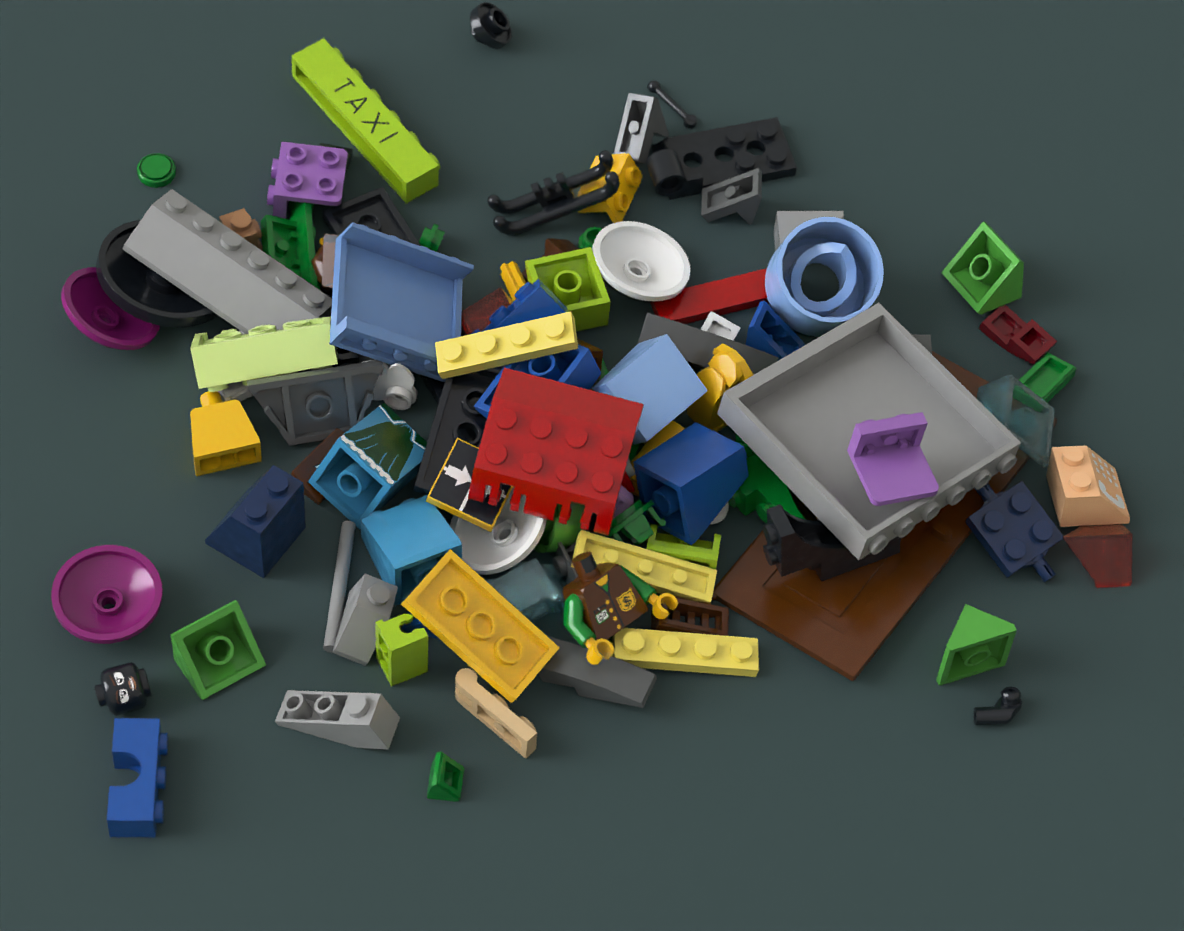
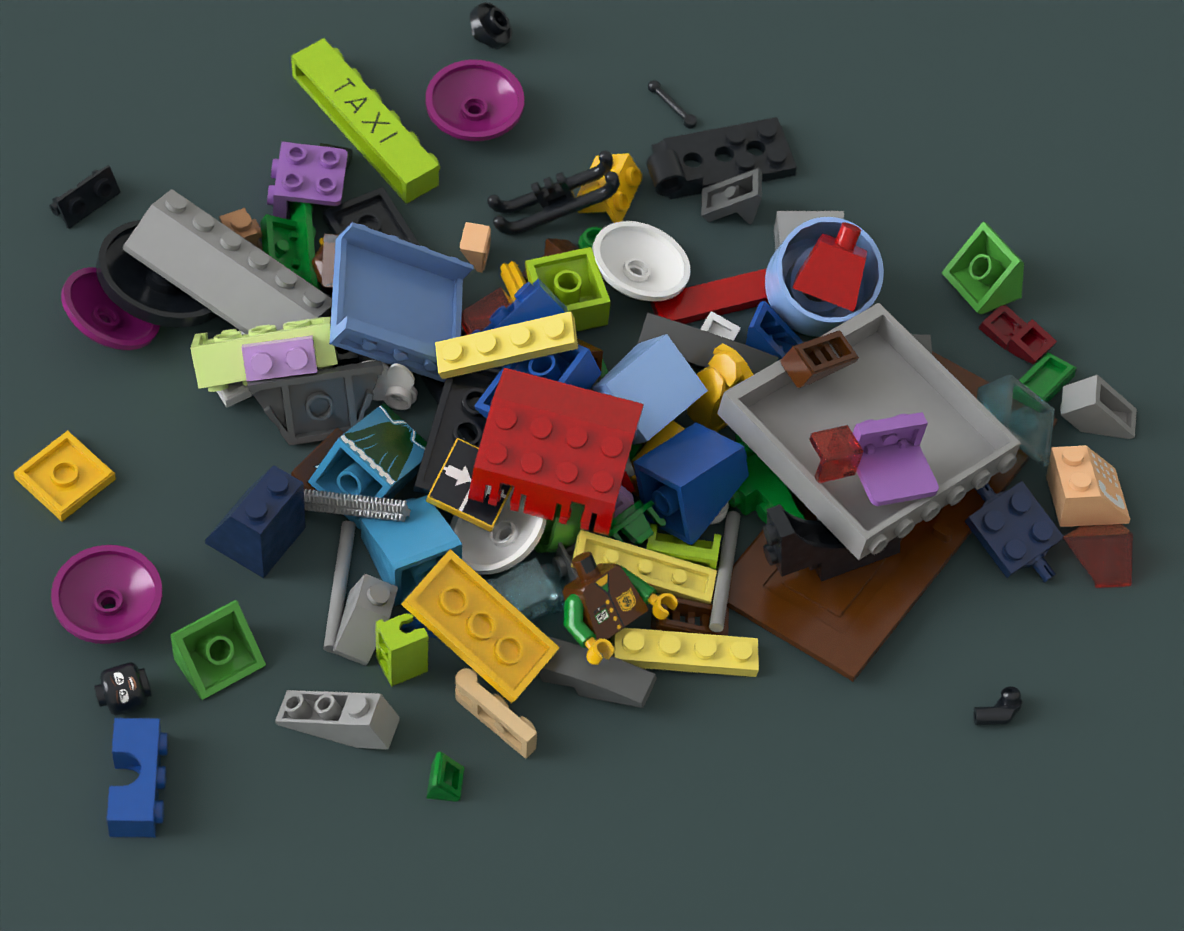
green piece [137,153,176,188] -> none
yellow torso [190,391,262,476] -> none
green plate [418,223,445,252] -> none
dark grey slope [614,93,669,164] -> none
bright green slope [936,604,1017,686] -> none
none -> yellow tile [14,430,116,522]
none -> black hinge [49,165,121,229]
none -> lavender plate [242,335,318,382]
none -> light grey axle [304,489,410,522]
none -> magenta dish [426,60,524,141]
none -> light nougat slope [459,222,491,273]
none -> light grey bar [709,511,741,632]
none -> reddish brown slope [781,330,859,388]
none -> red torso [792,222,867,312]
none -> clear red panel [809,425,864,483]
none -> light grey slope [1060,375,1137,439]

